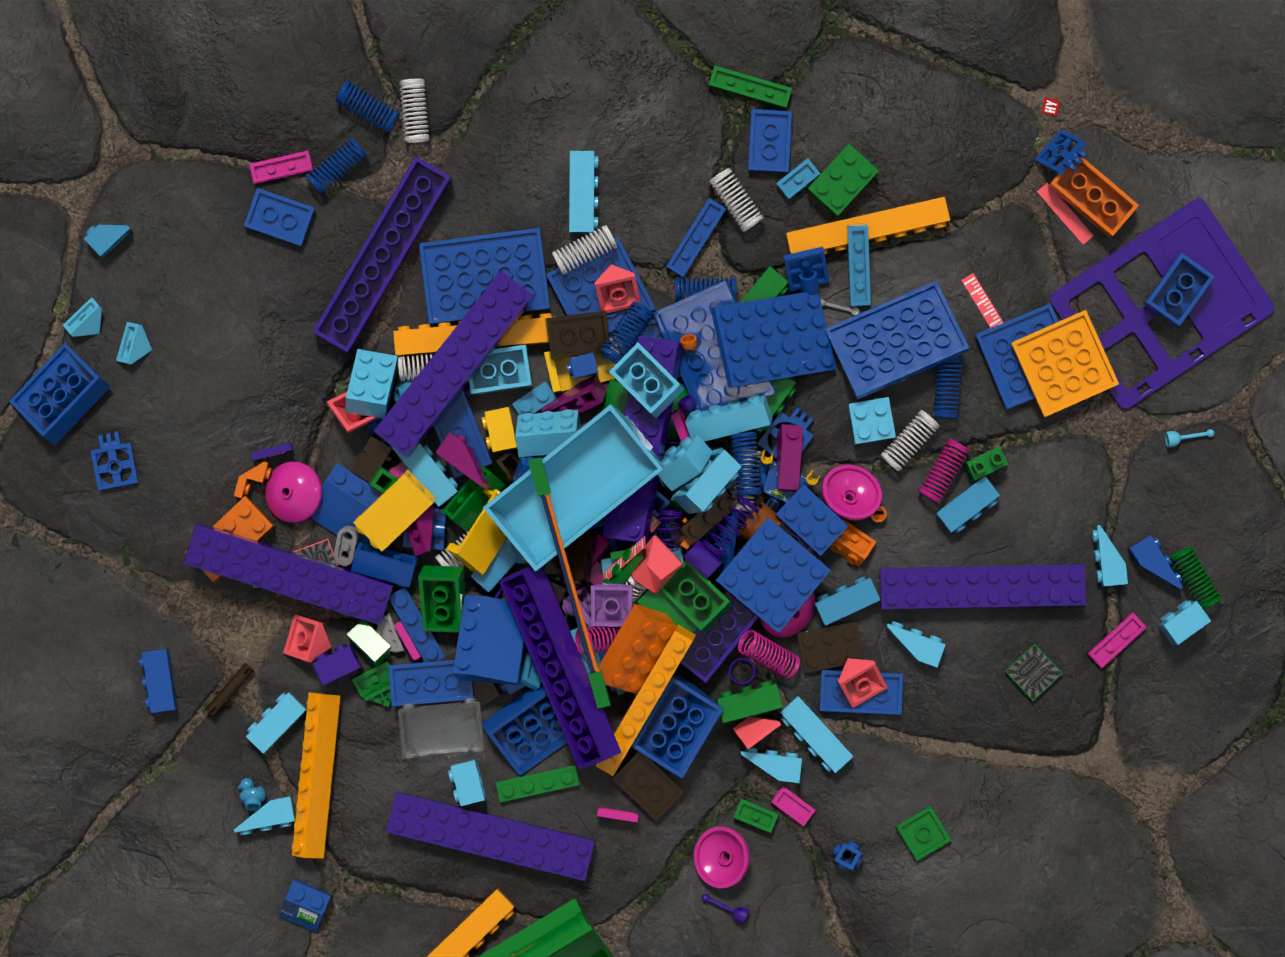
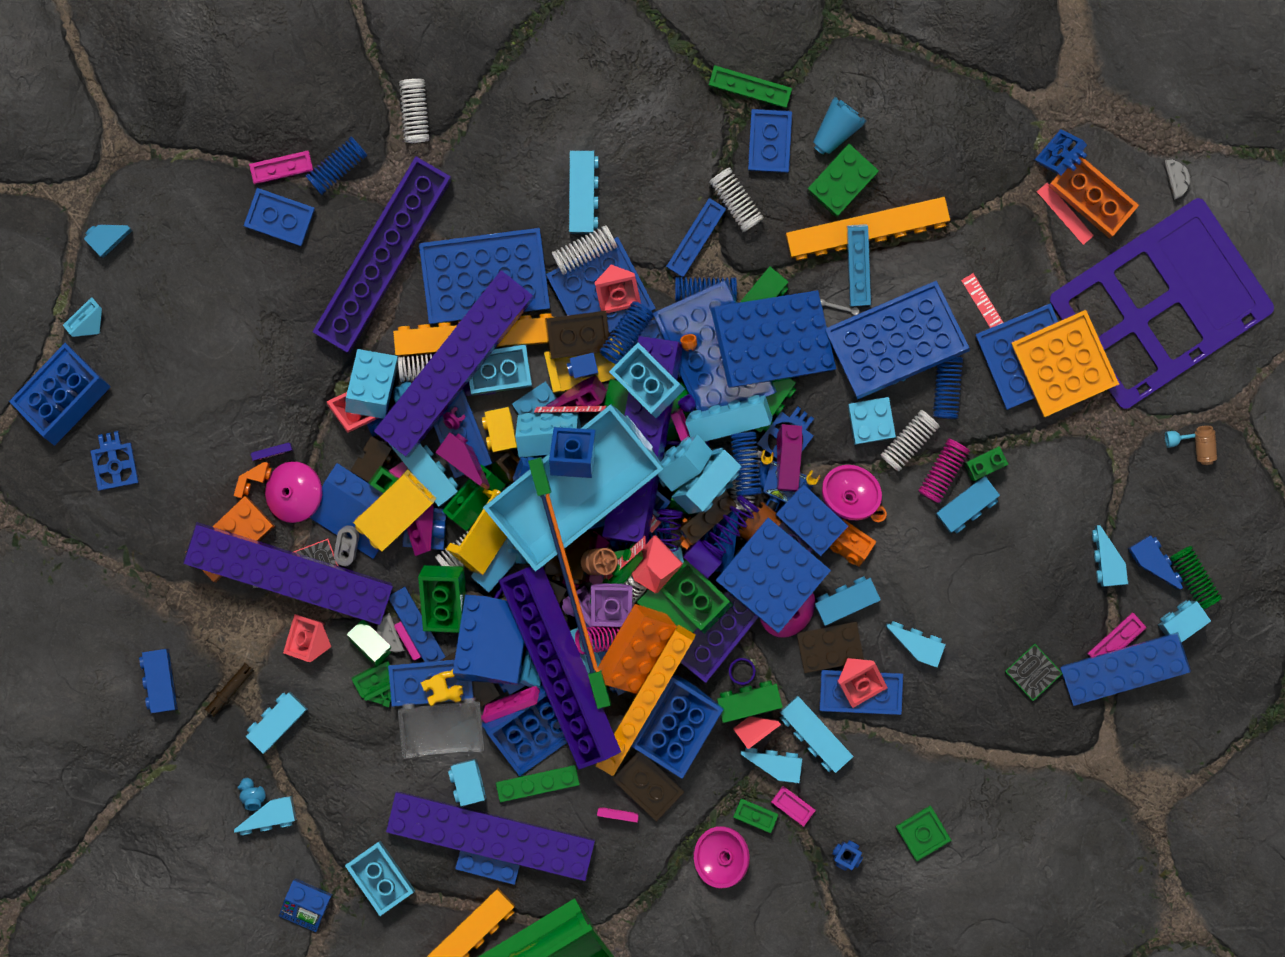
medium azure slope [116,322,152,364] -> none
light orange brick [292,692,340,859] -> none
dark purple brick [312,643,363,686] -> none
blue piece [335,80,400,133] -> none
blue brick [351,541,418,588] -> none
dark purple hinge [702,894,750,925] -> none
dark pink piece [738,630,800,679] -> none
dark azure plate [776,158,820,200] -> none
blue plate [783,246,829,294] -> none
dark purple brick [879,564,1086,609] -> none
red sticker [1041,97,1060,116] -> none
blue brick [1143,253,1215,328] -> none
none -> medium azure brick [345,841,415,916]
none -> yellow animal [421,669,463,707]
none -> magenta plate [443,407,466,430]
none -> blue plate [455,851,520,885]
none -> dark pink tile [482,686,540,723]
none -> coral sticker [534,406,606,412]
none -> blue slope [549,427,596,478]
none -> nougat wheel [581,548,617,575]
none -> dark azure cone [813,97,867,155]
none -> blue plate [1061,632,1191,706]
none -> light grey plate [1164,159,1190,200]
none -> medium nougat head [1195,426,1217,465]

